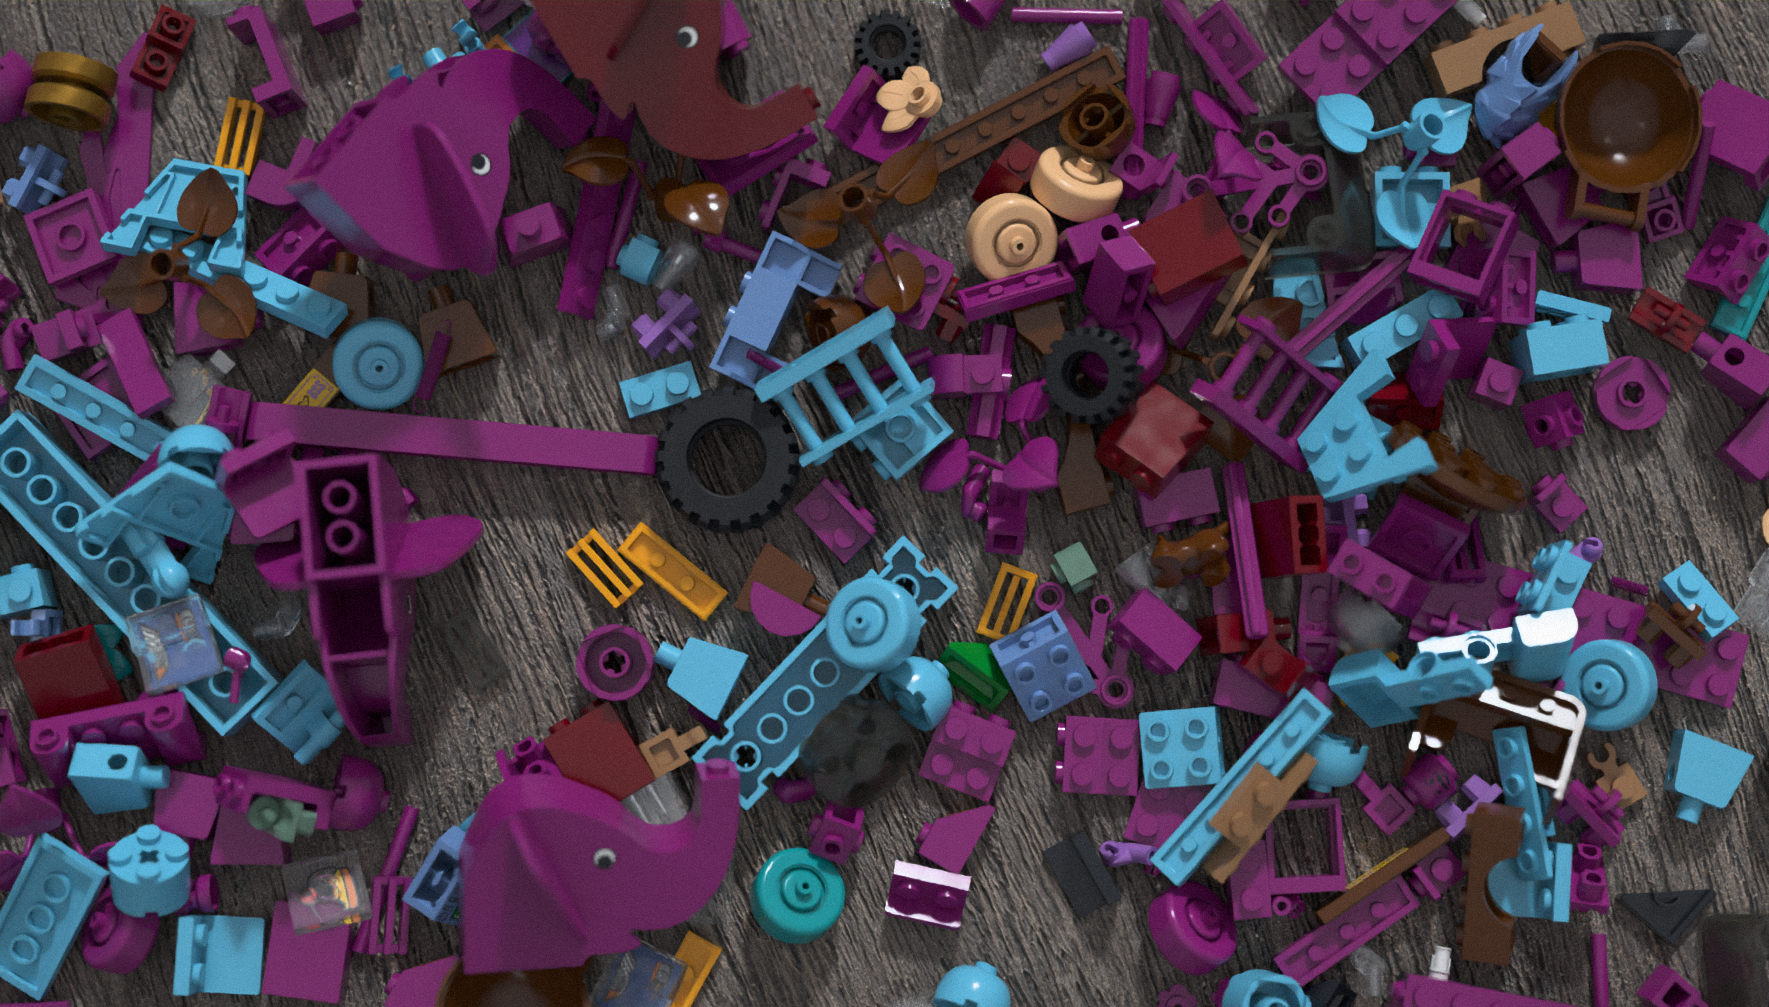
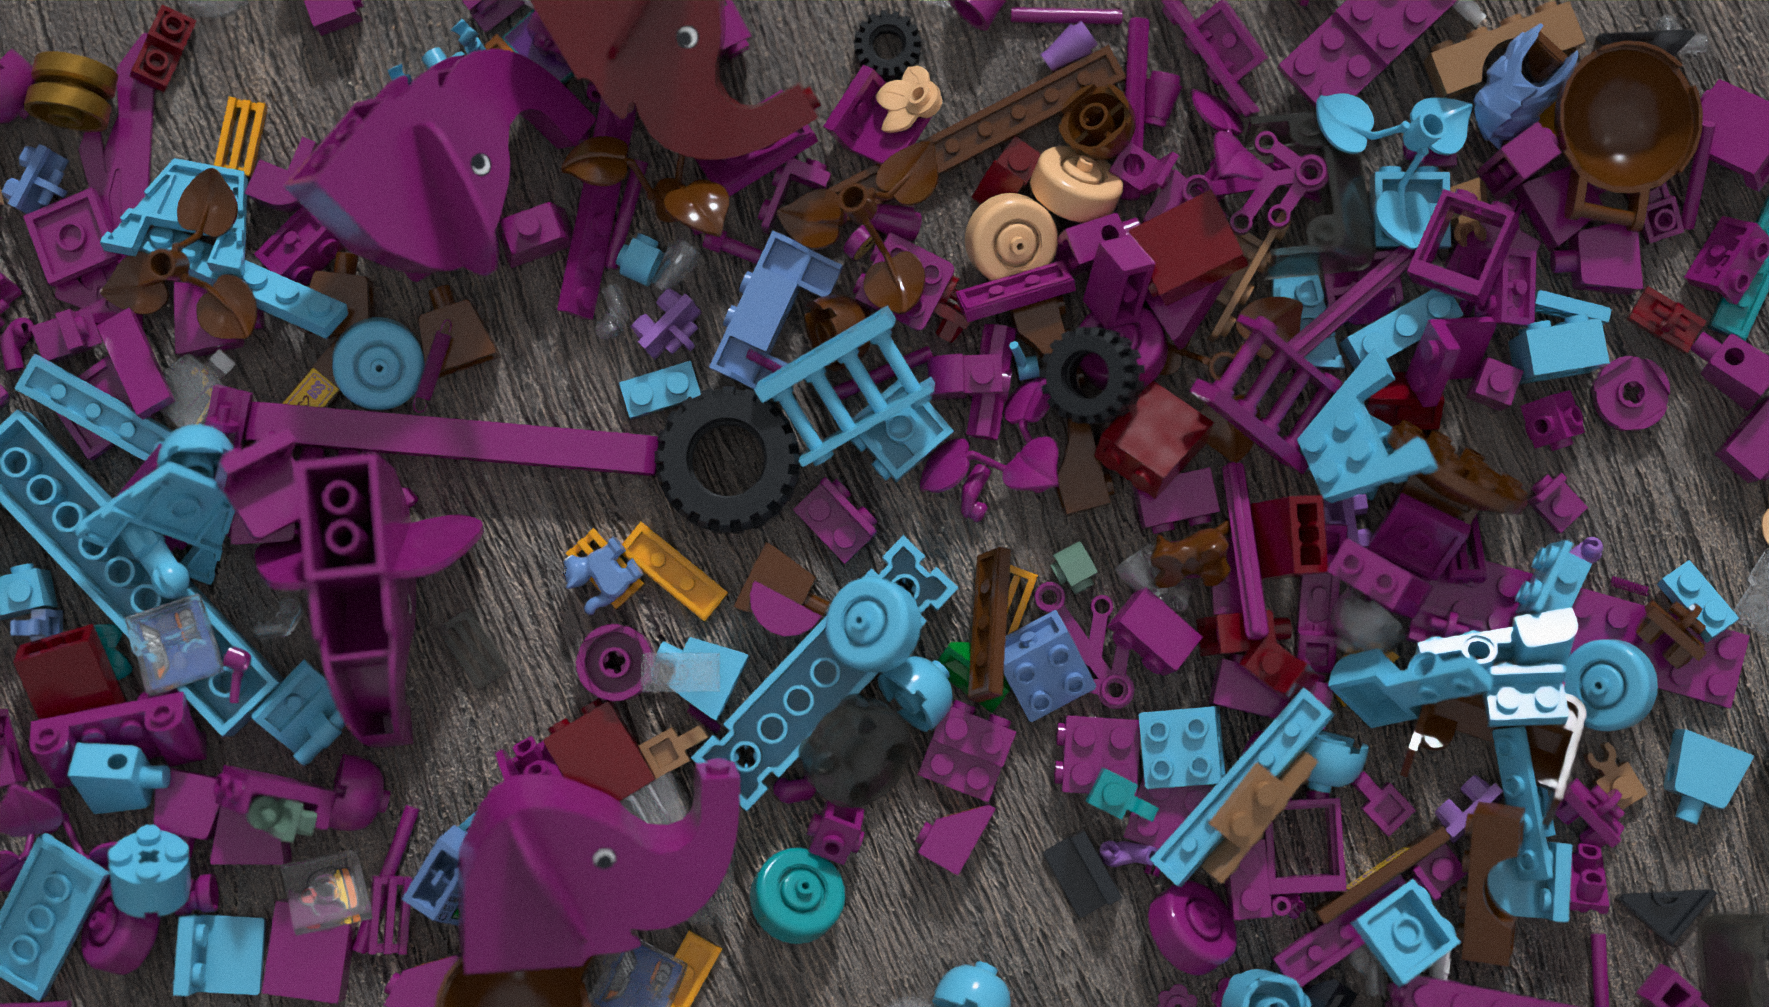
magenta panel [225,5,308,119] -> none
magenta bracket [885,860,971,931] -> none
magenta brick [985,470,1029,555] -> none
magenta head [1400,753,1459,810] -> none
none -> medium blue animal [563,536,644,615]
none -> clear plate [641,653,720,692]
none -> magenta tile [843,225,879,261]
none -> magenta cone [871,203,922,242]
none -> reddish brown tile [968,546,1011,703]
none -> medium azure hand [1009,341,1040,380]
none -> teal plate [1085,767,1159,822]
none -> medium azure plate [1351,879,1461,988]
none -> medium azure bracket [1483,662,1569,727]

